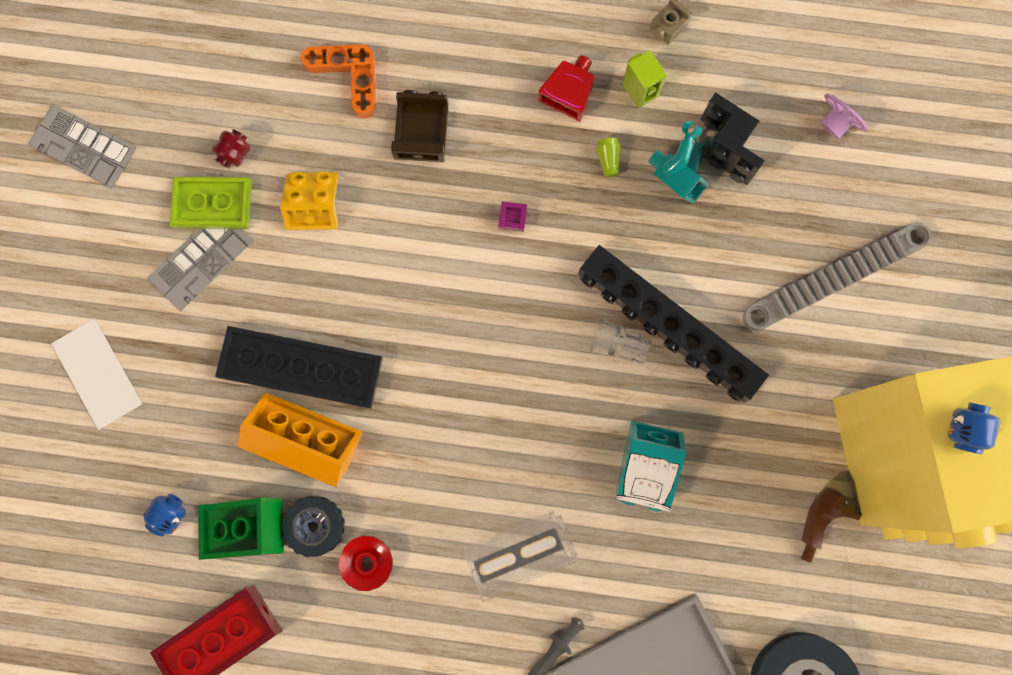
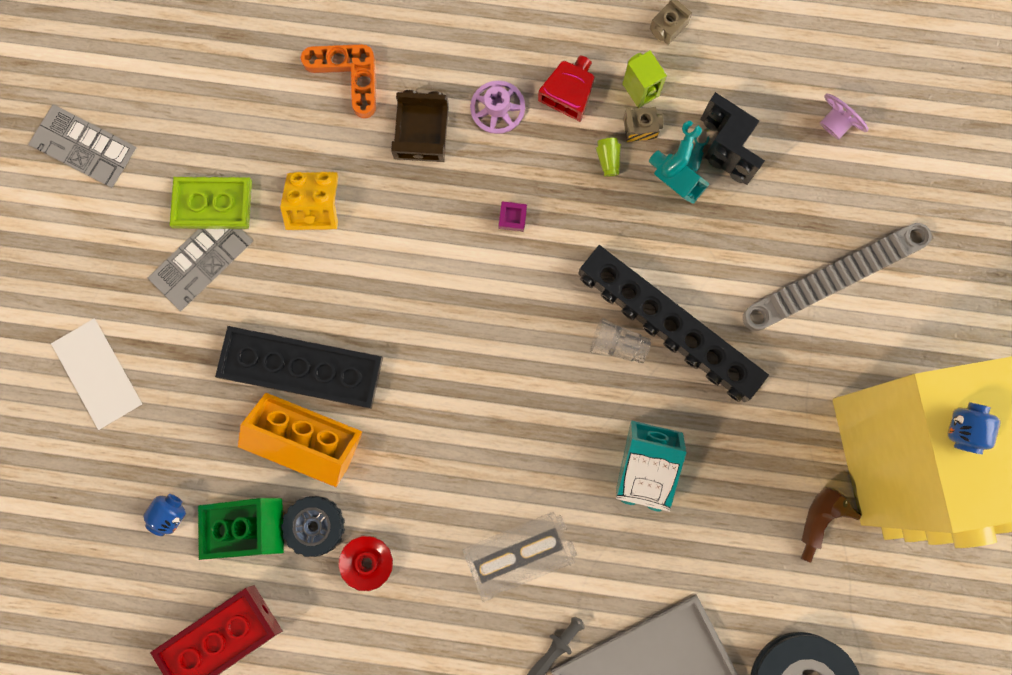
dark red piece [212,129,250,169] -> none
none -> lavender wheel [470,81,525,134]
none -> dark tan brick [623,107,663,142]

